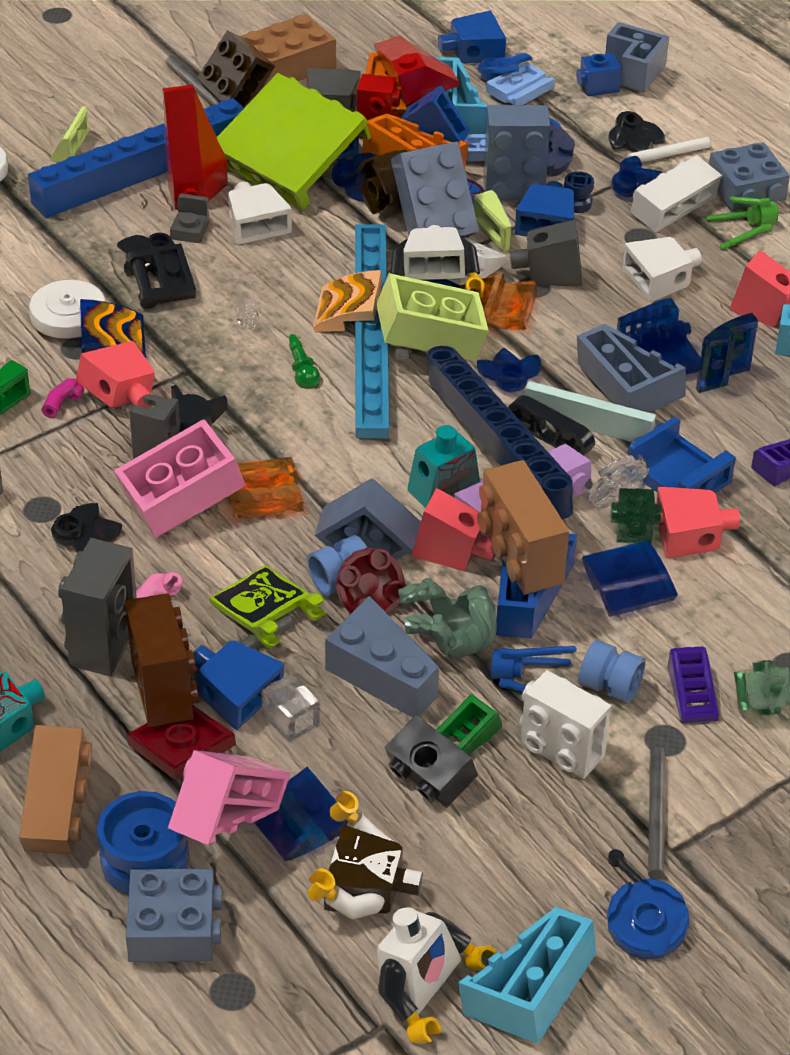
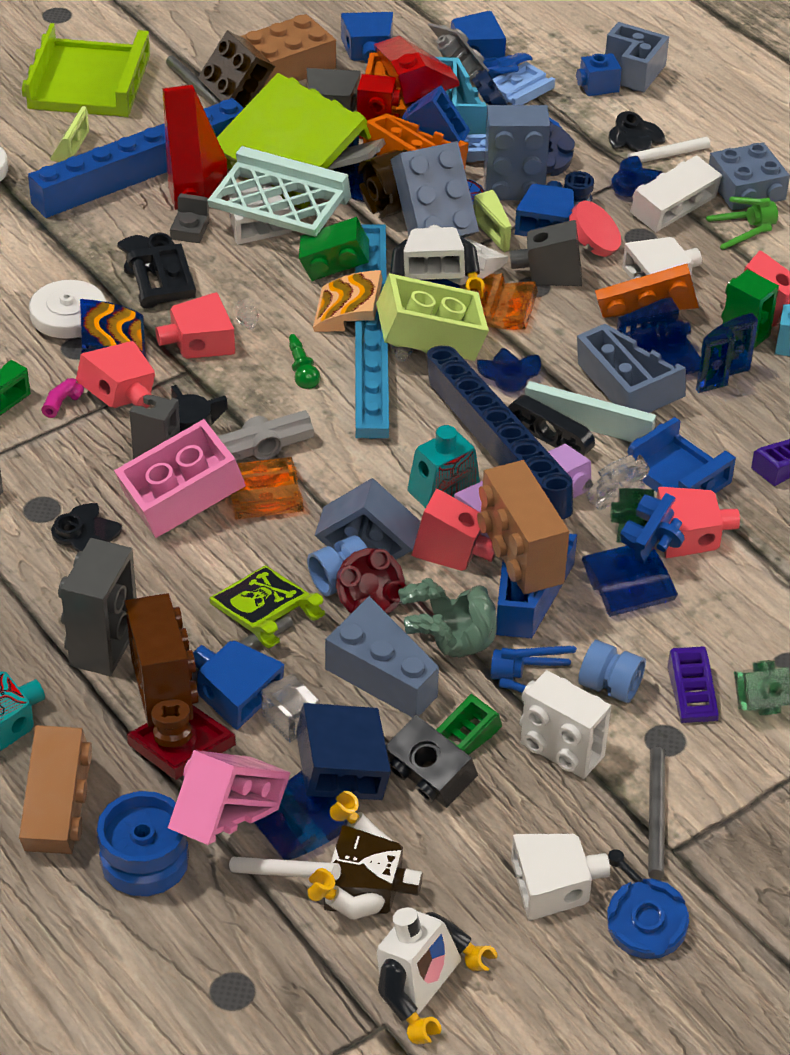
sand blue brick [126,869,222,962] -> none
bright pink arm [136,572,183,598] -> none
medium azure wedge [458,907,596,1044] -> none
none -> lime panel [22,23,150,117]
none -> reddish brown wheel [151,699,192,747]
none -> coral torso [155,292,235,359]
none -> light aqua fence [207,146,351,237]
none -> light grey piece [218,410,314,461]
none -> white bar [229,857,341,880]
none -> dark blue brick [296,703,391,800]
none -> green brick [299,217,369,281]
none -> light grey piece [327,138,386,170]
none -> blue torso [341,12,393,63]
none -> light grey hinge [428,23,489,83]
none -> dark blue plate [472,69,508,105]
none -> white torso [511,834,610,921]
none -> coral tile [569,200,621,257]
none -> orange wing [595,263,699,318]
none -> blue hips [620,493,685,564]
none -> green brick [721,269,779,350]

